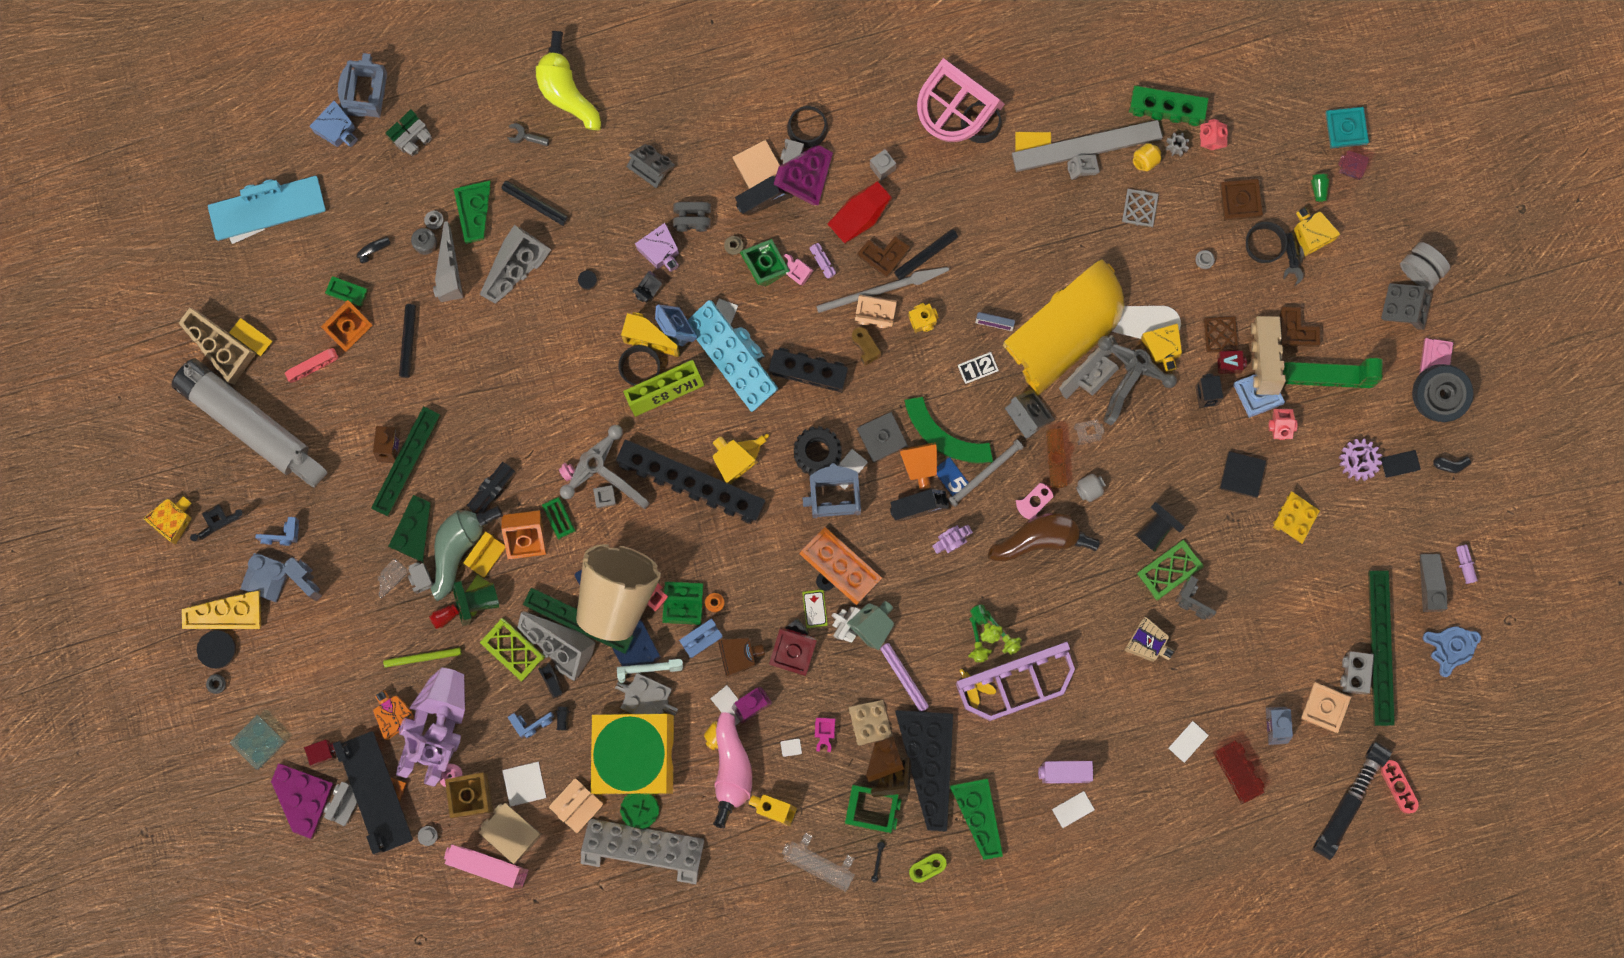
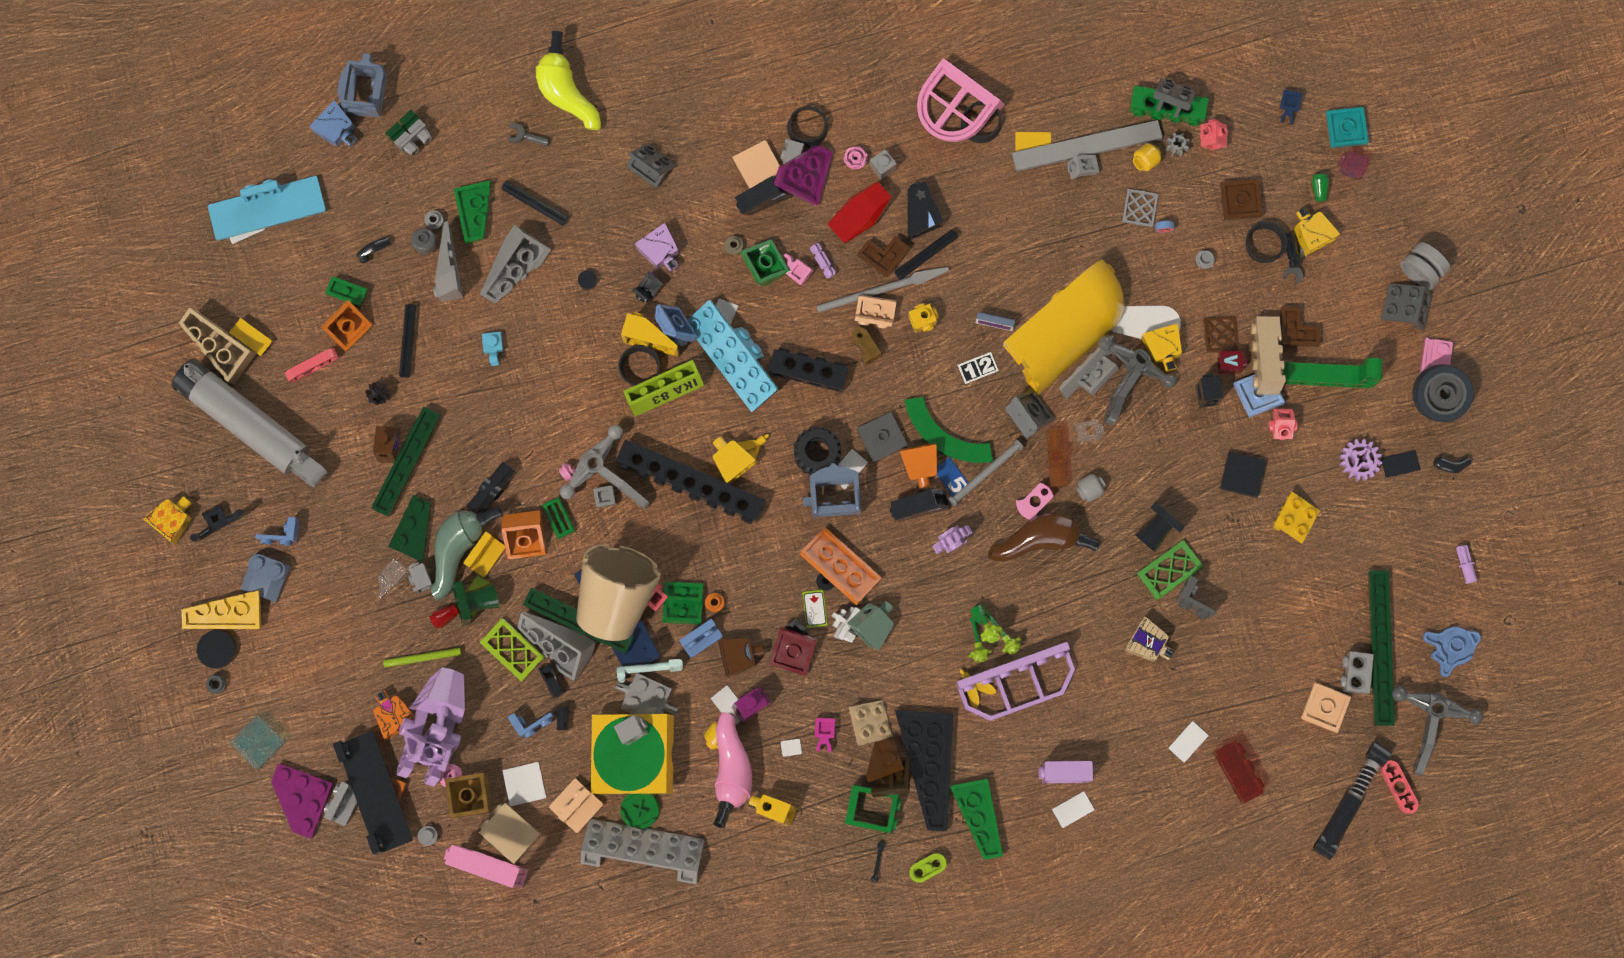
sand blue plate [282,557,322,601] -> none
dark red brick [304,739,336,767] -> none
dark grey brick [673,202,711,232] -> none
clear brick [782,833,855,892] -> none
lavender axle [880,643,929,712] -> none
sand blue torso [1266,707,1293,745] -> none
dark grey slope [1420,554,1448,612] -> none
none -> black gear [365,381,390,405]
none -> medium azure plate [482,332,503,366]
none -> light grey brick [614,715,648,745]
none -> bright pink plate [844,146,868,169]
none -> black slope [907,181,944,241]
none -> dark grey plate [1153,78,1196,118]
none -> medium blue tile [1155,221,1174,233]
none -> dark blue plate [1279,90,1303,125]
none -> dark grey piece [1392,686,1484,776]

